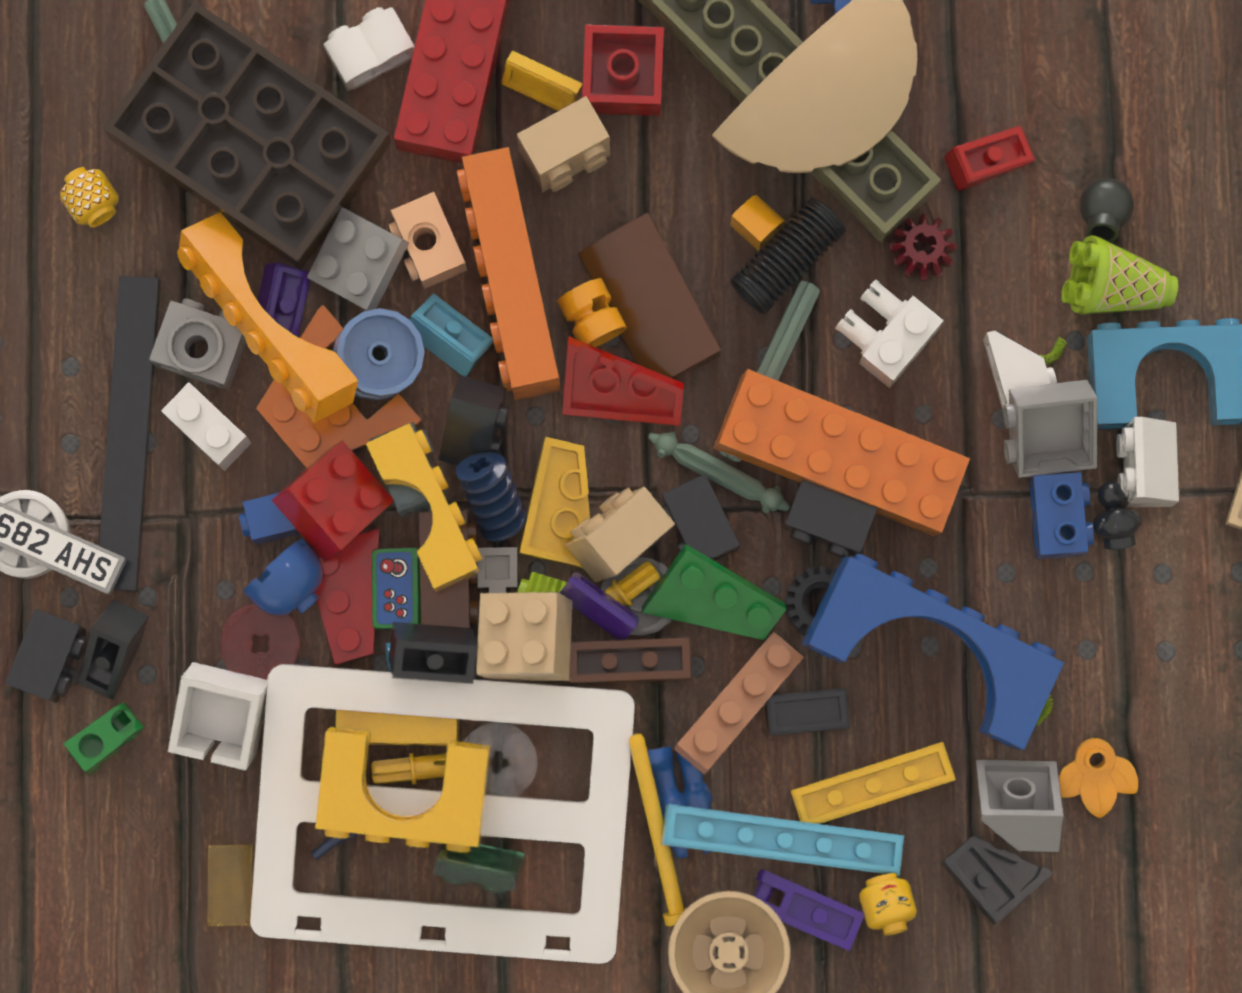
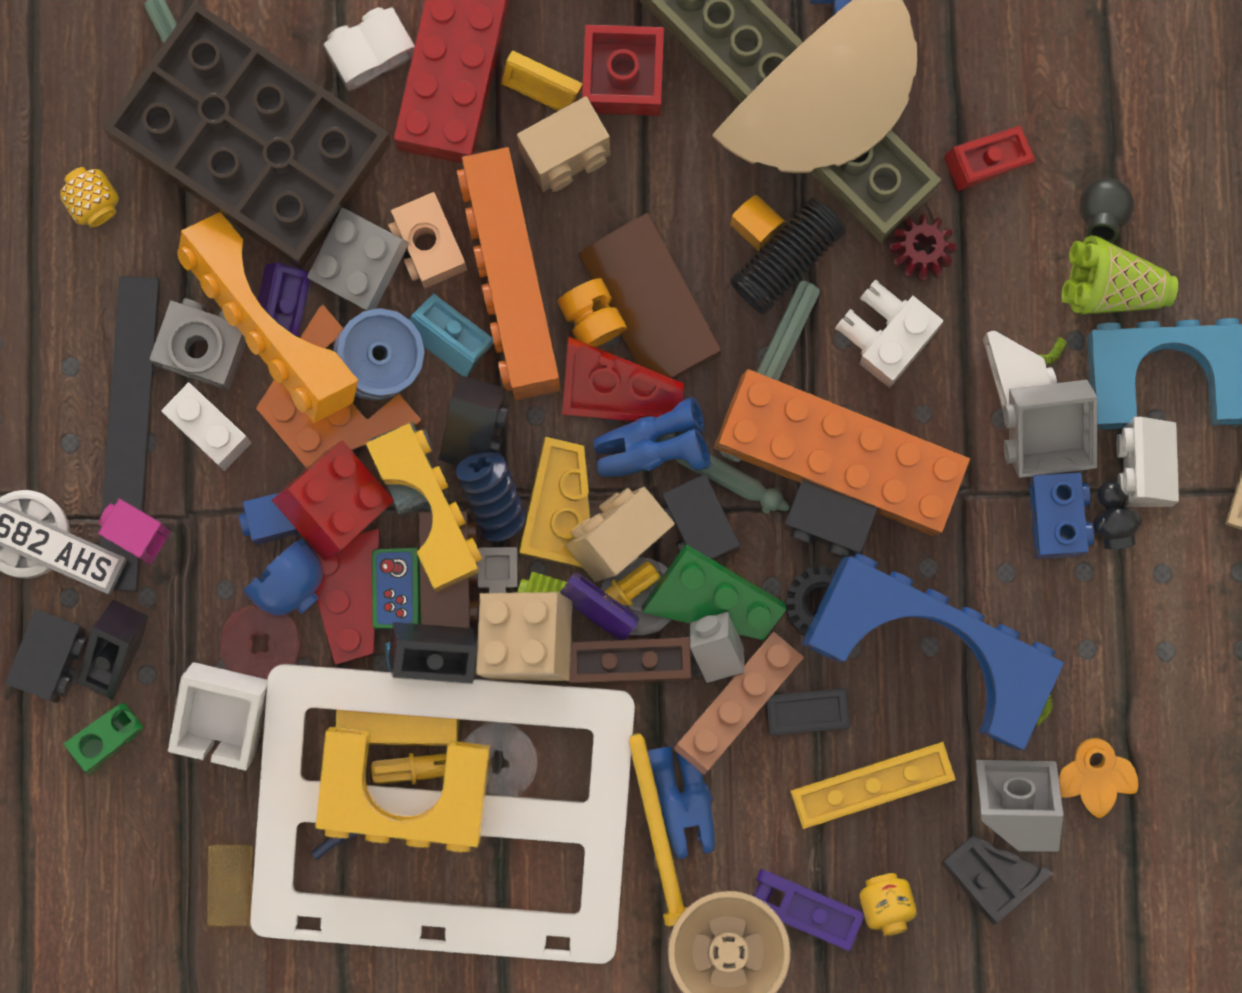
plate [434,843,525,893] -> none
medium azure tile [661,804,904,876] -> none
none -> dark pink brick [98,499,171,566]
none -> blue piece [593,397,711,477]
none -> light grey brick [690,612,745,683]

